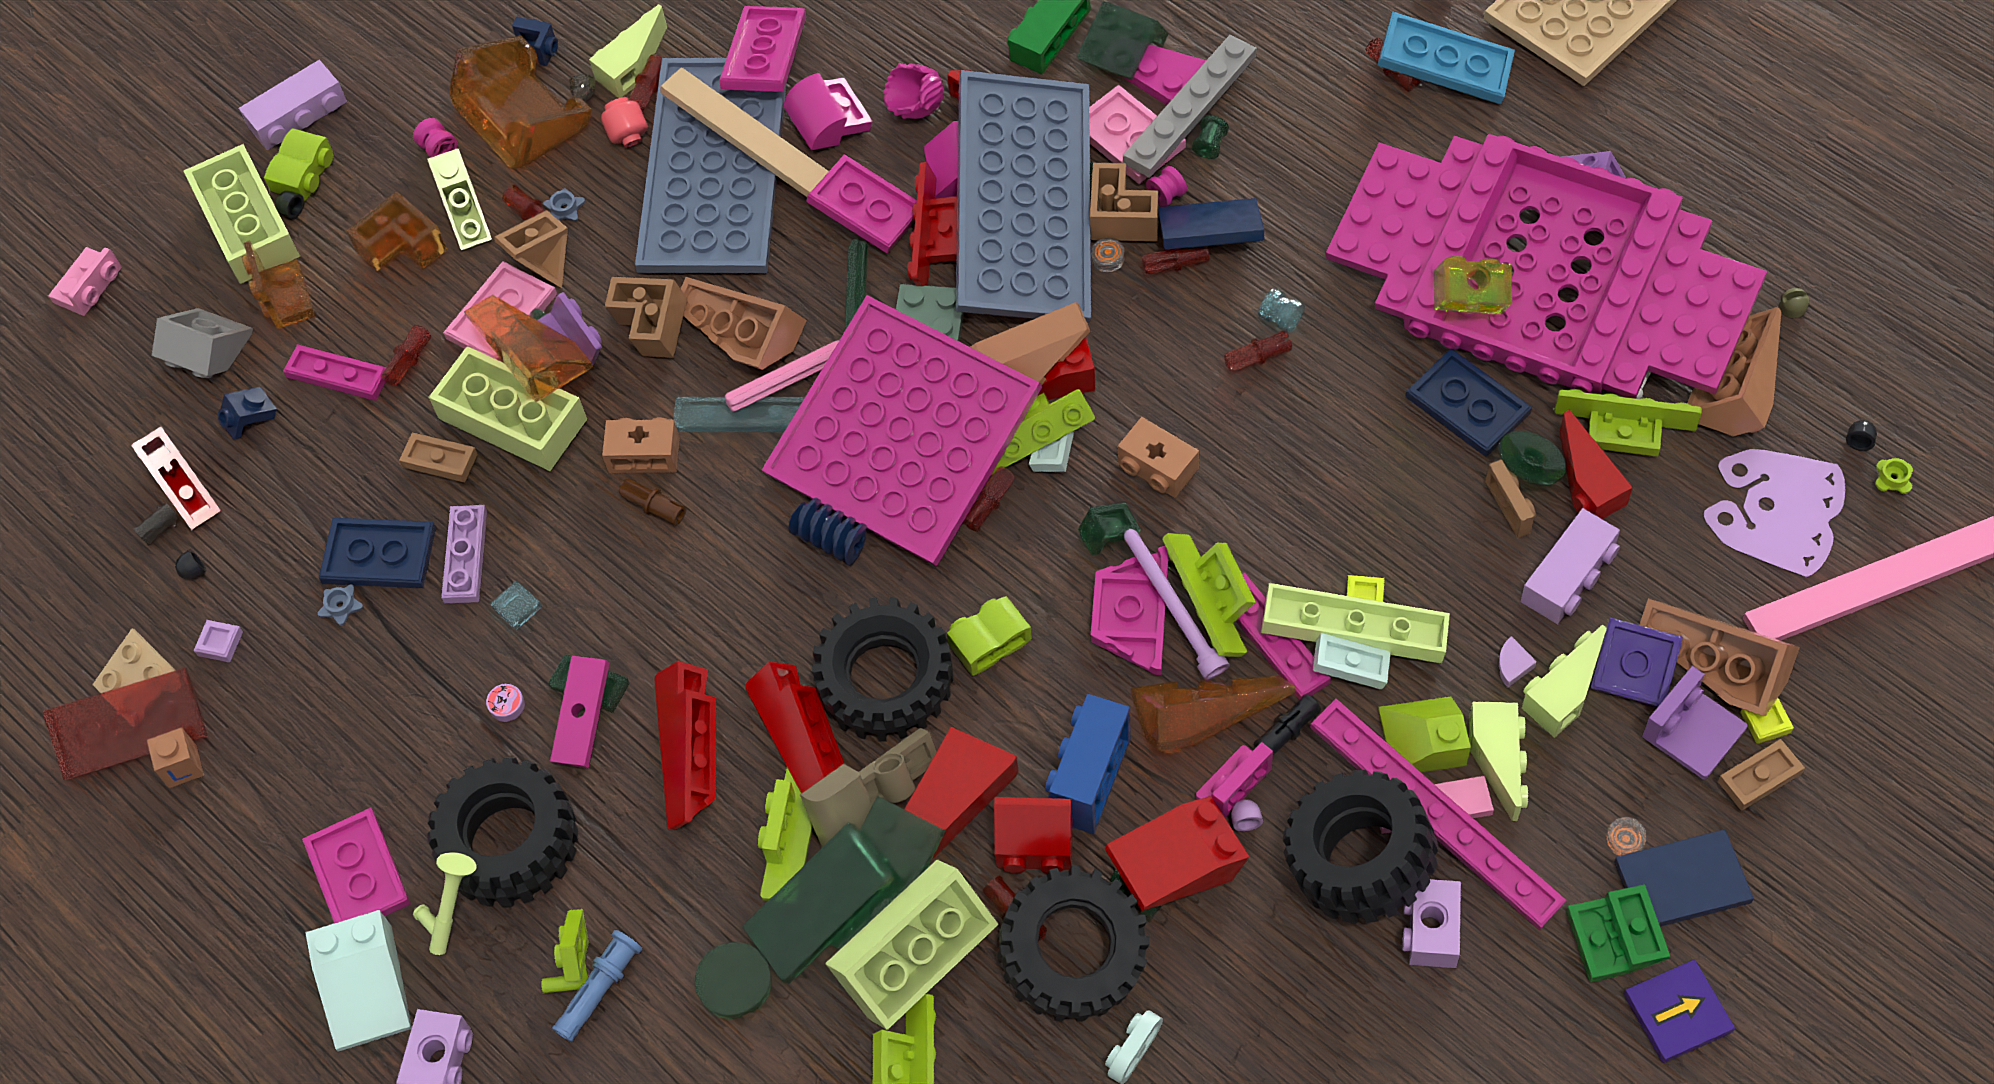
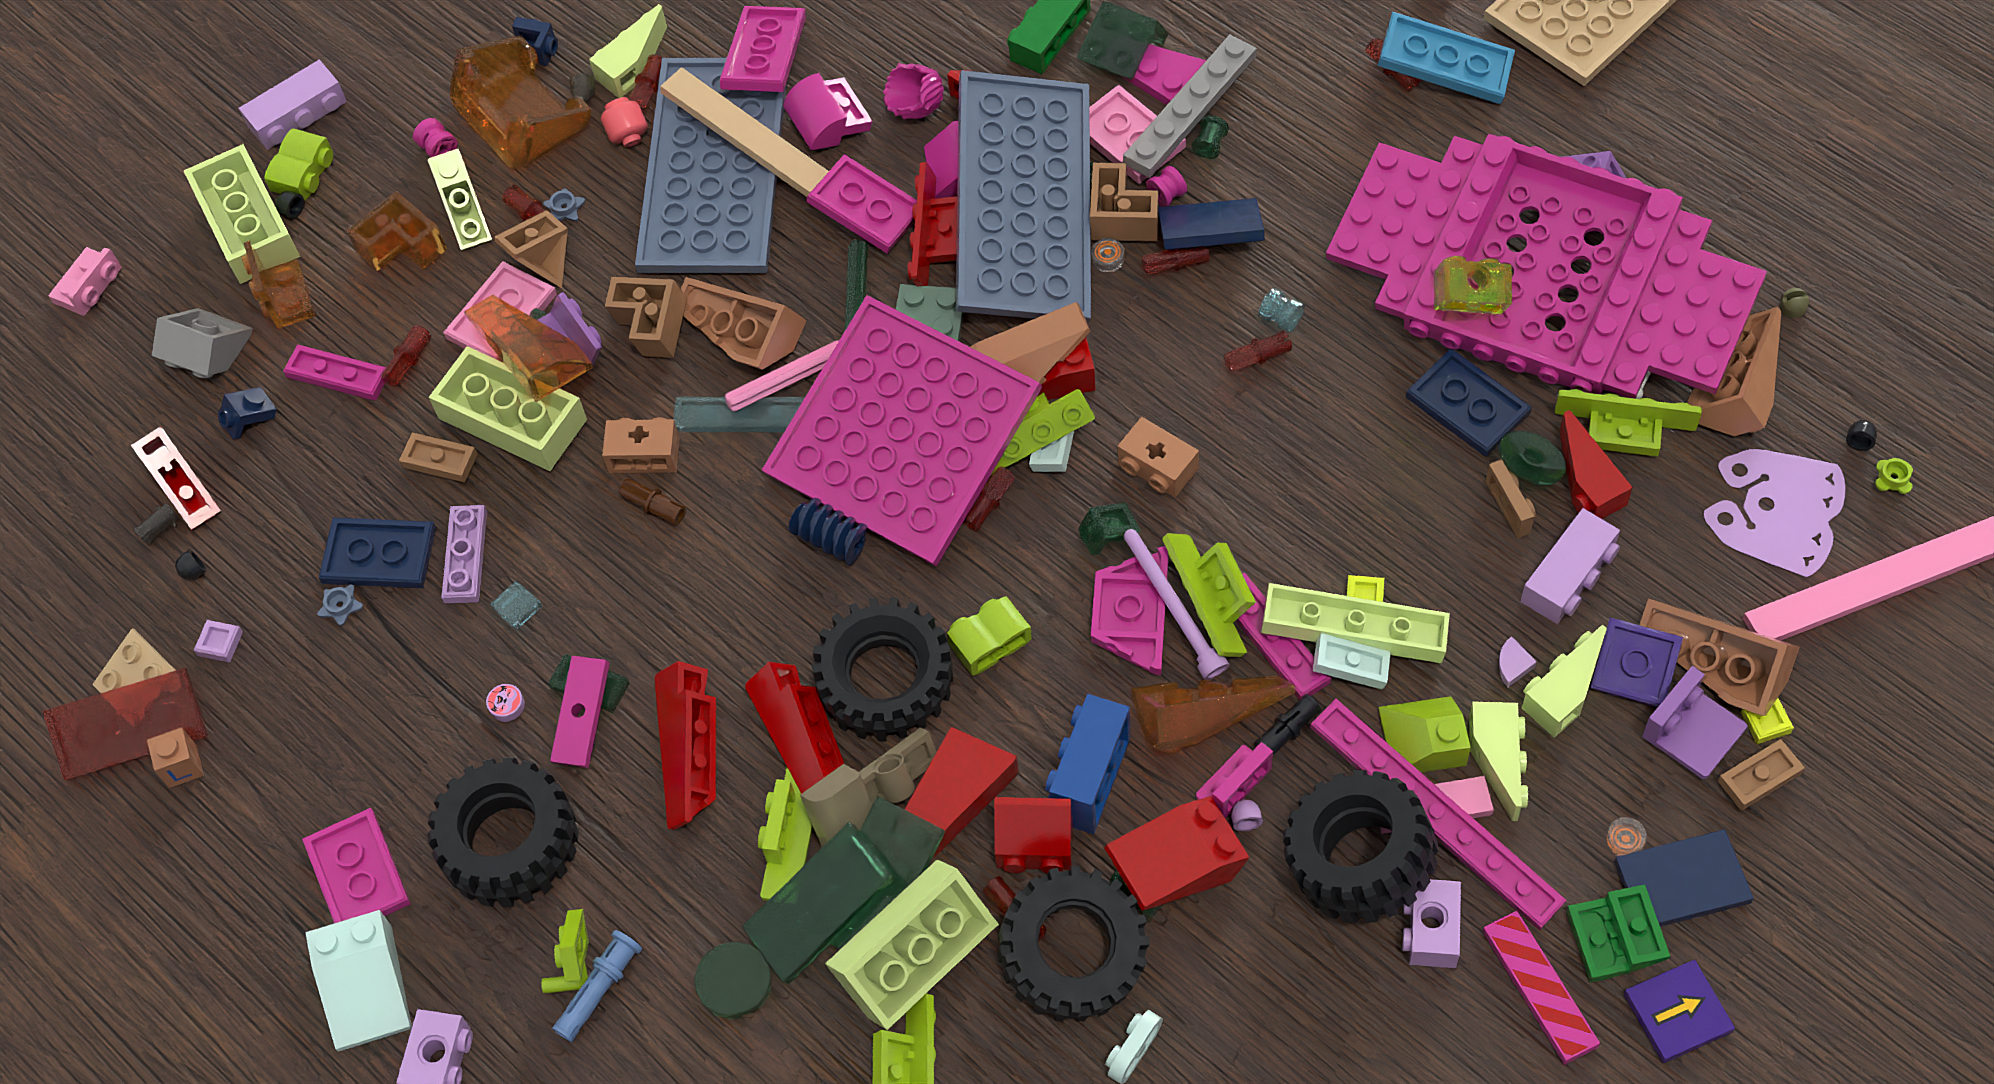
yellowish green piece [413,852,476,955] -> none
none -> dark pink tile [1482,911,1600,1065]

